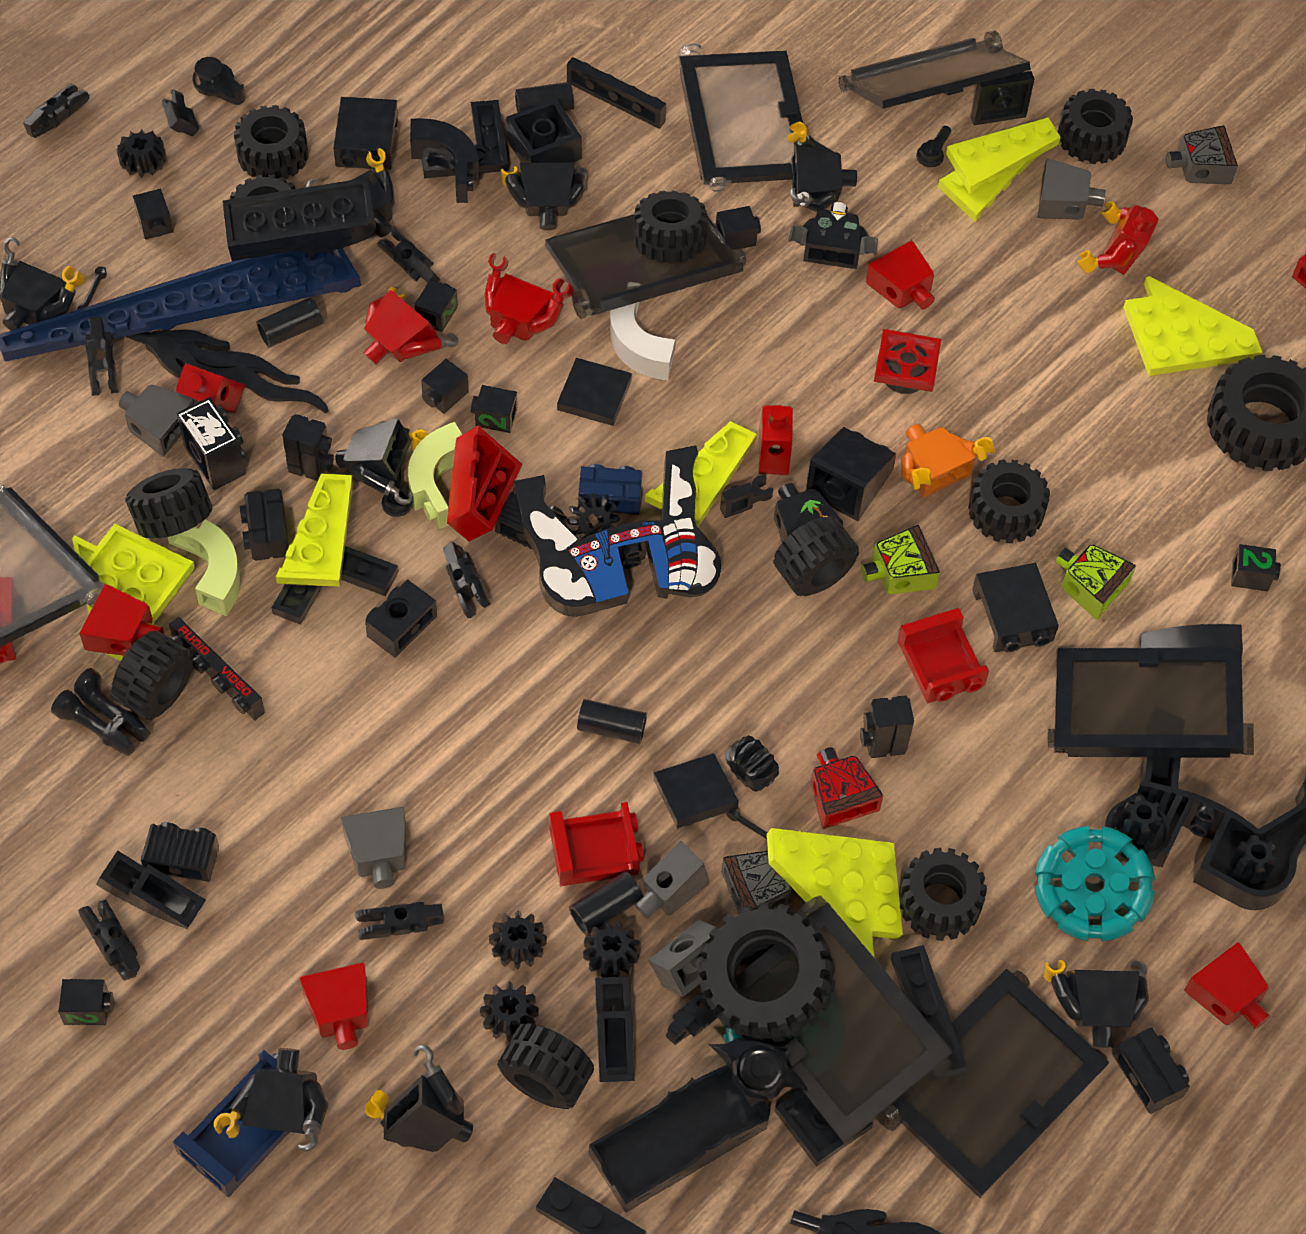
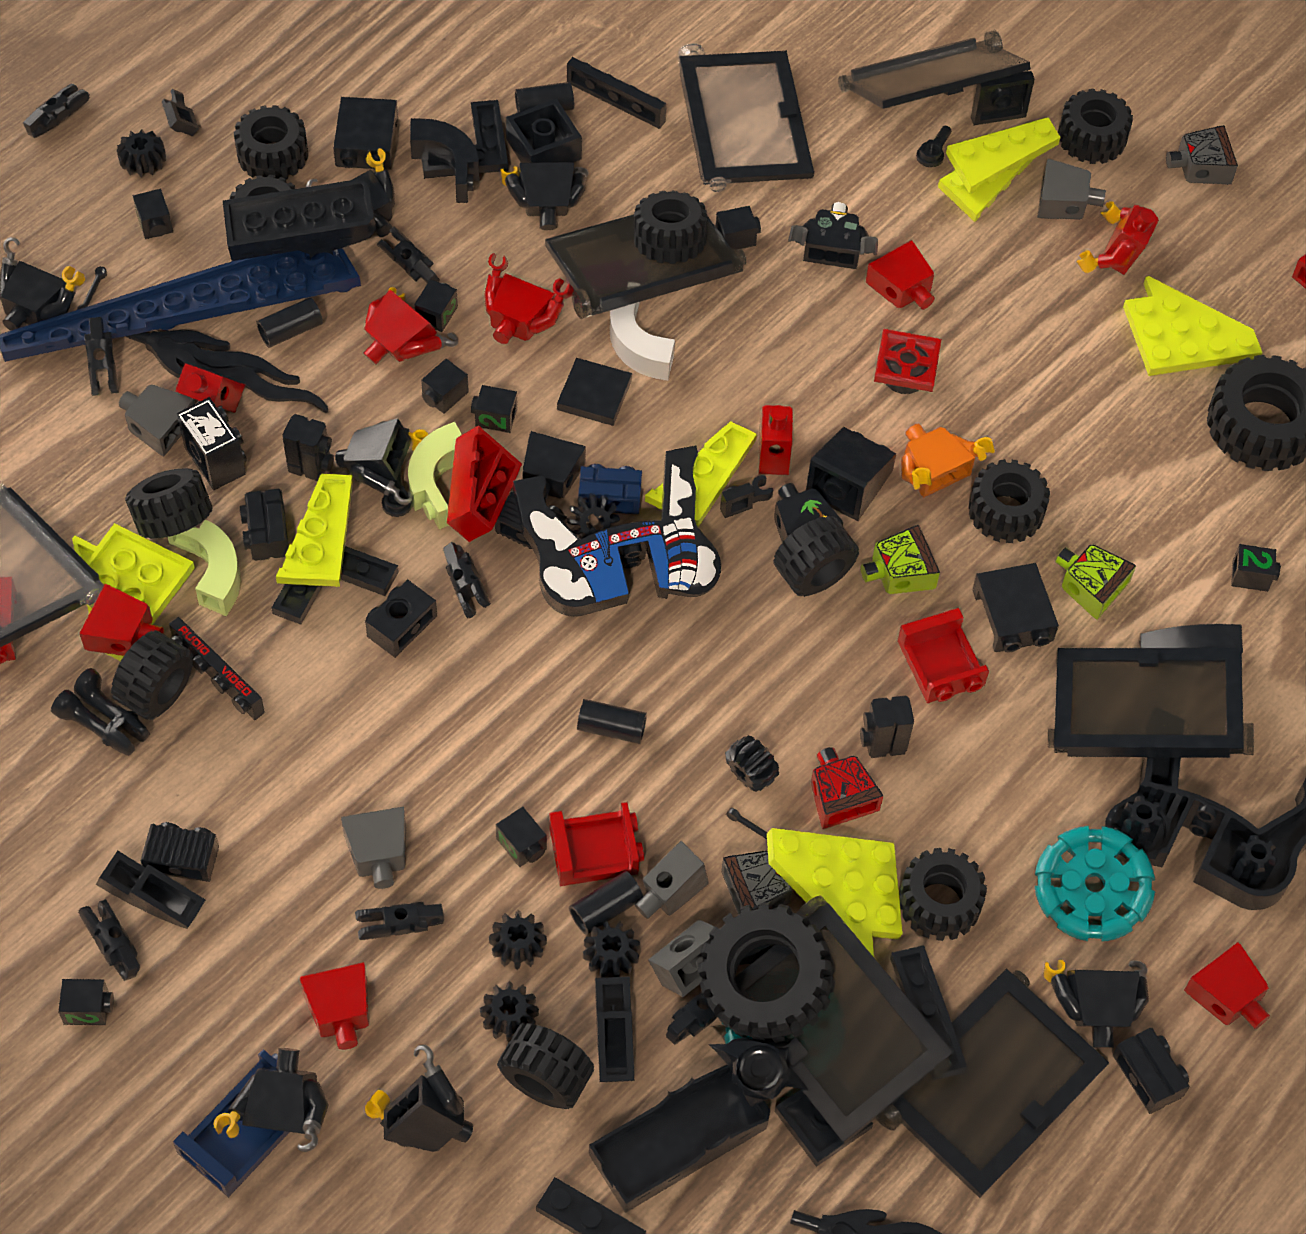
black piece [192,57,246,105] -> none
black tile [653,753,738,829] -> none
black torso [788,122,857,212] -> none
none -> black brick [496,806,547,867]
none -> black torso [522,431,586,503]

